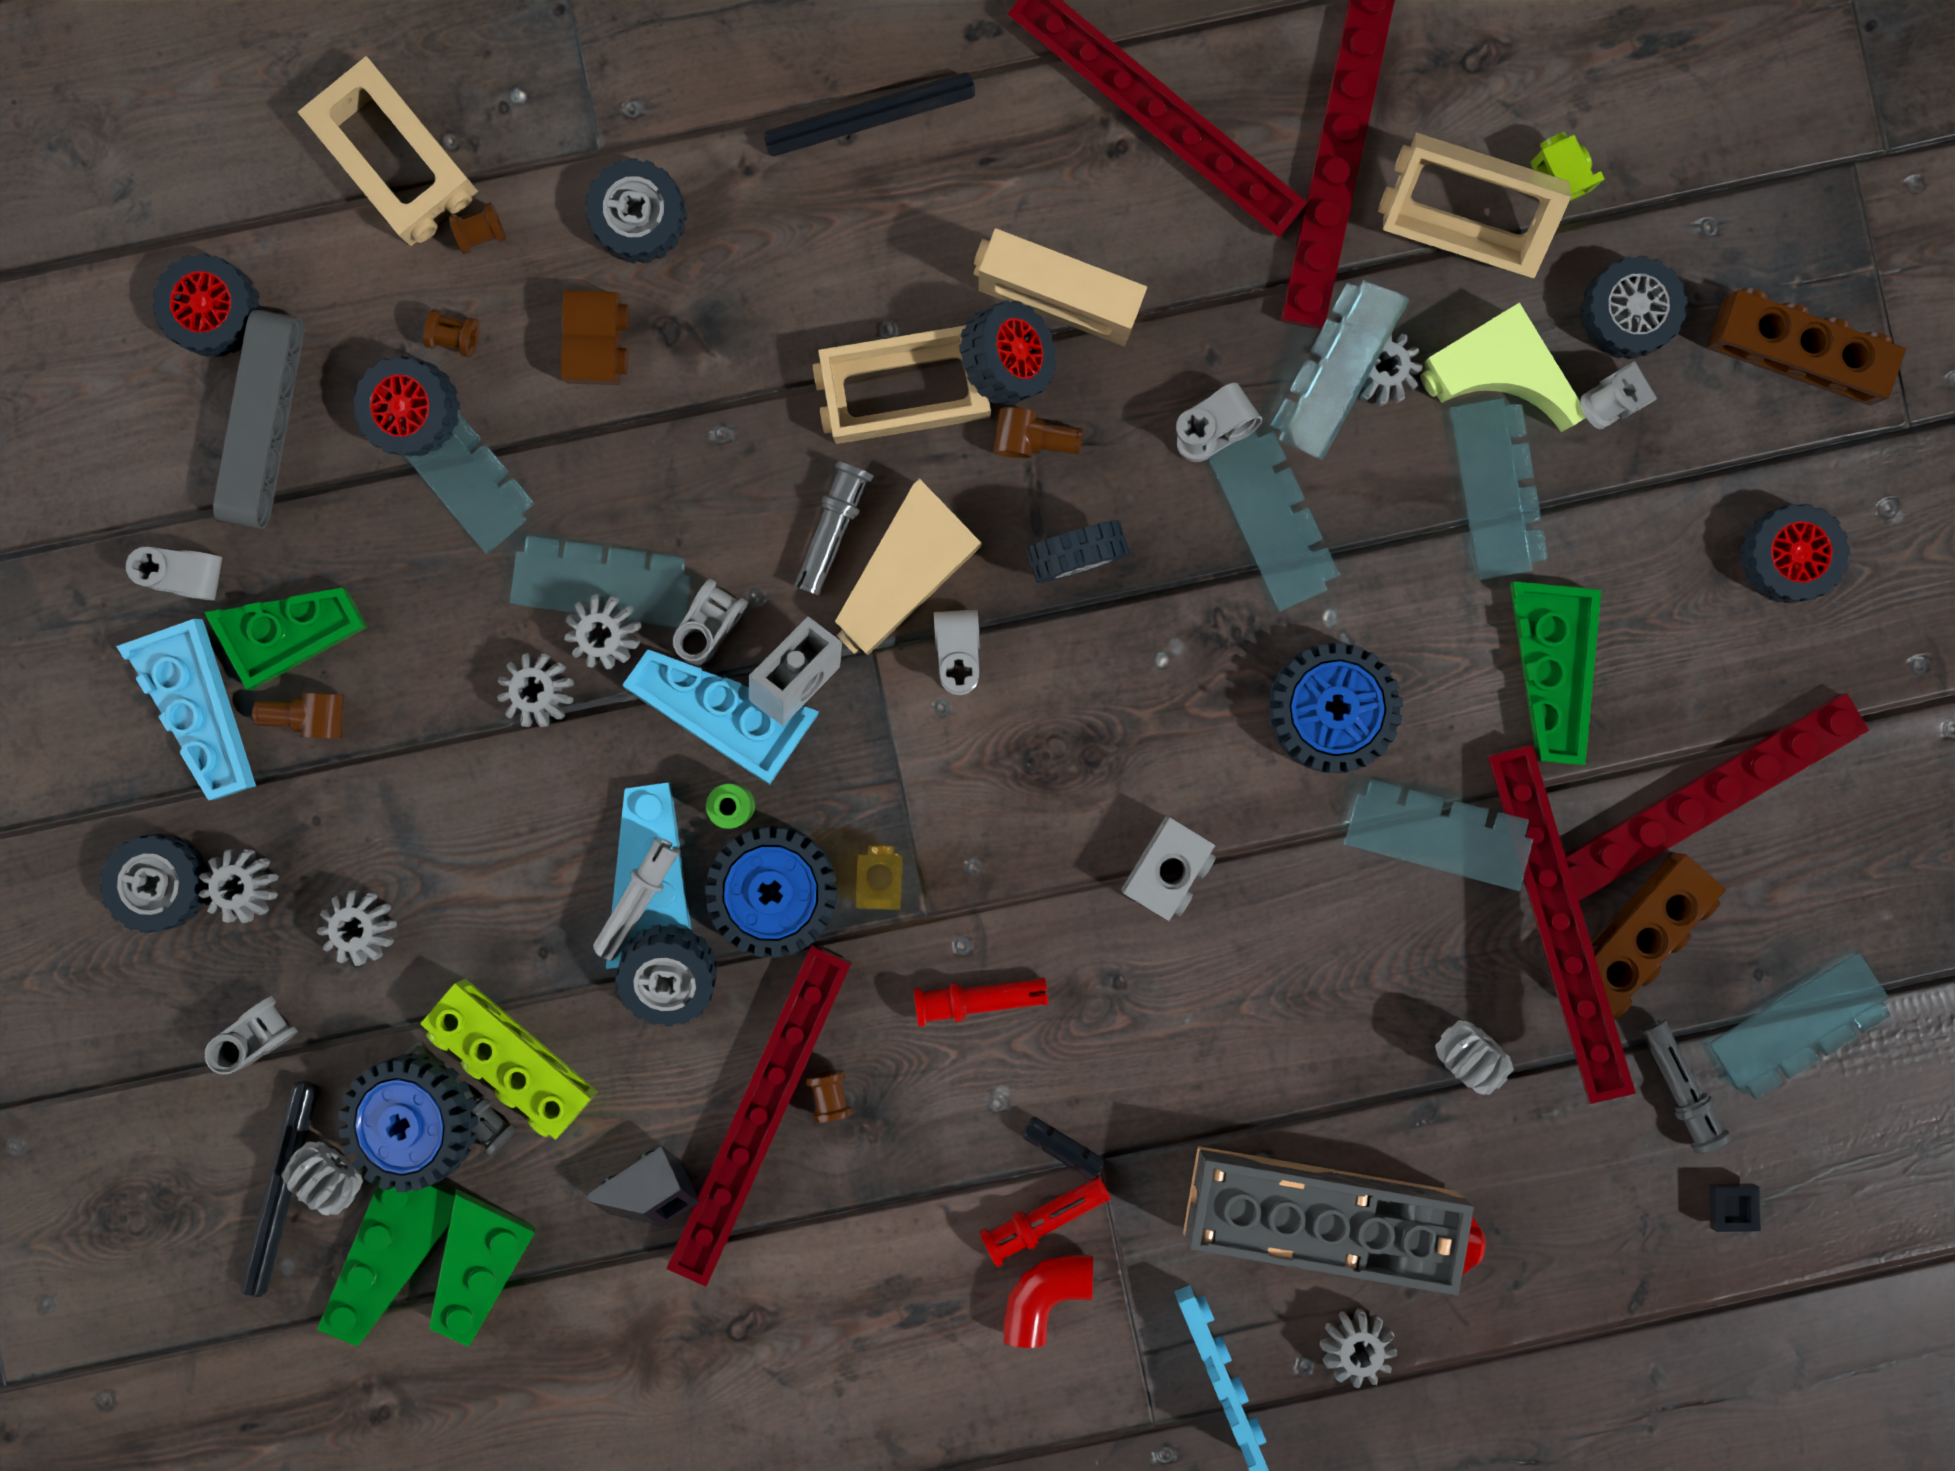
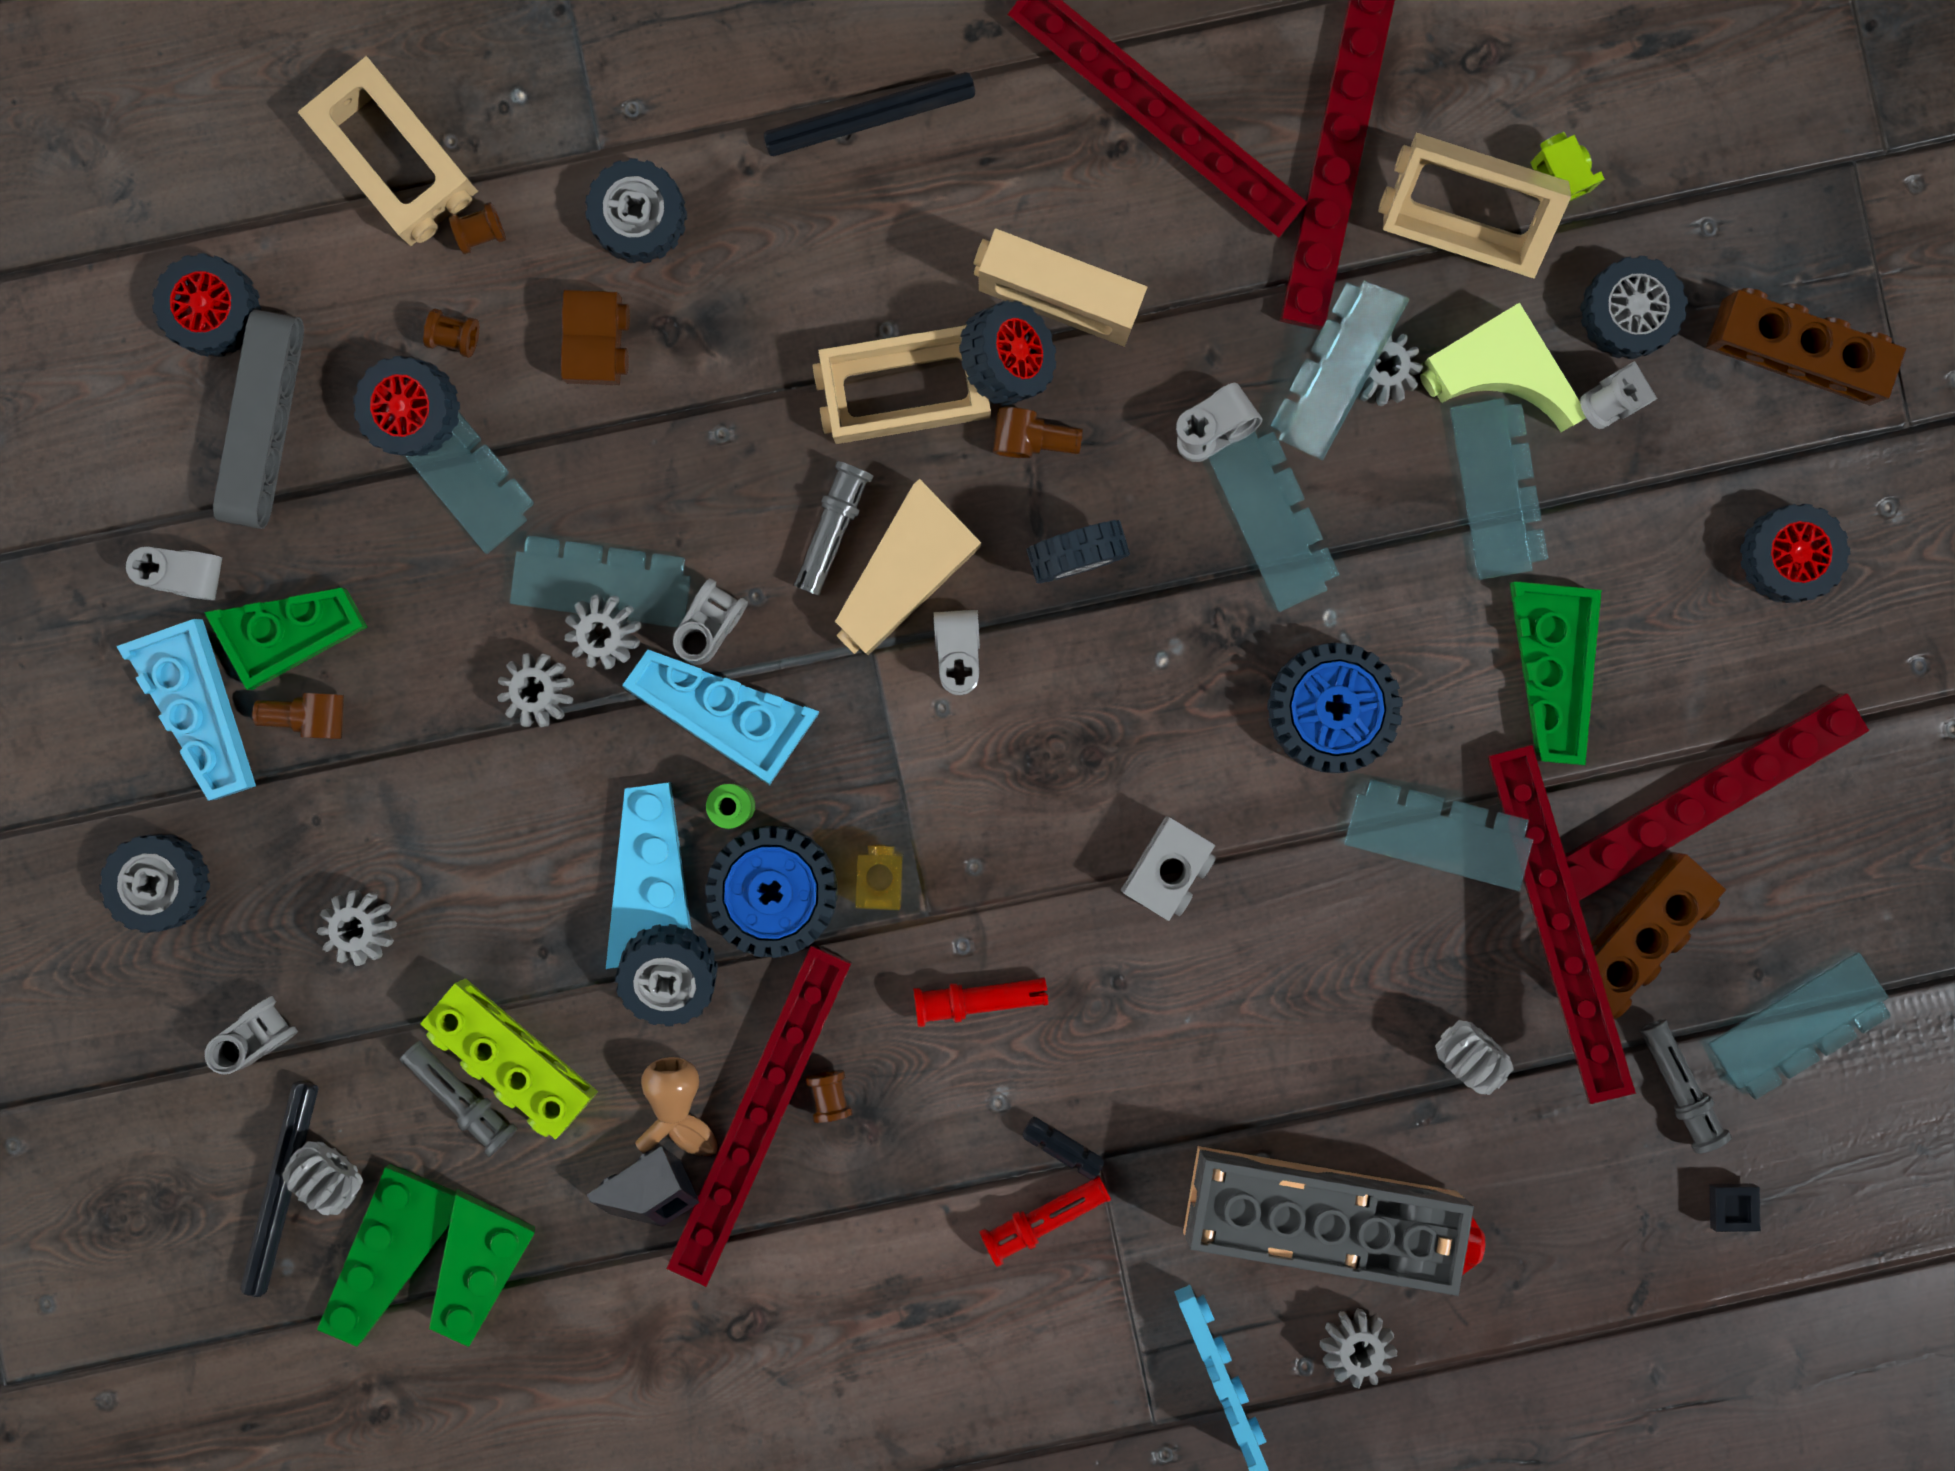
light grey gear [198,849,279,923] -> none
wheel [338,1054,478,1192] -> none
light grey axle [593,837,681,961] -> none
light grey brick [749,617,842,726] -> none
red cylinder [1003,1255,1093,1348] -> none
none -> medium nougat piece [635,1057,718,1156]

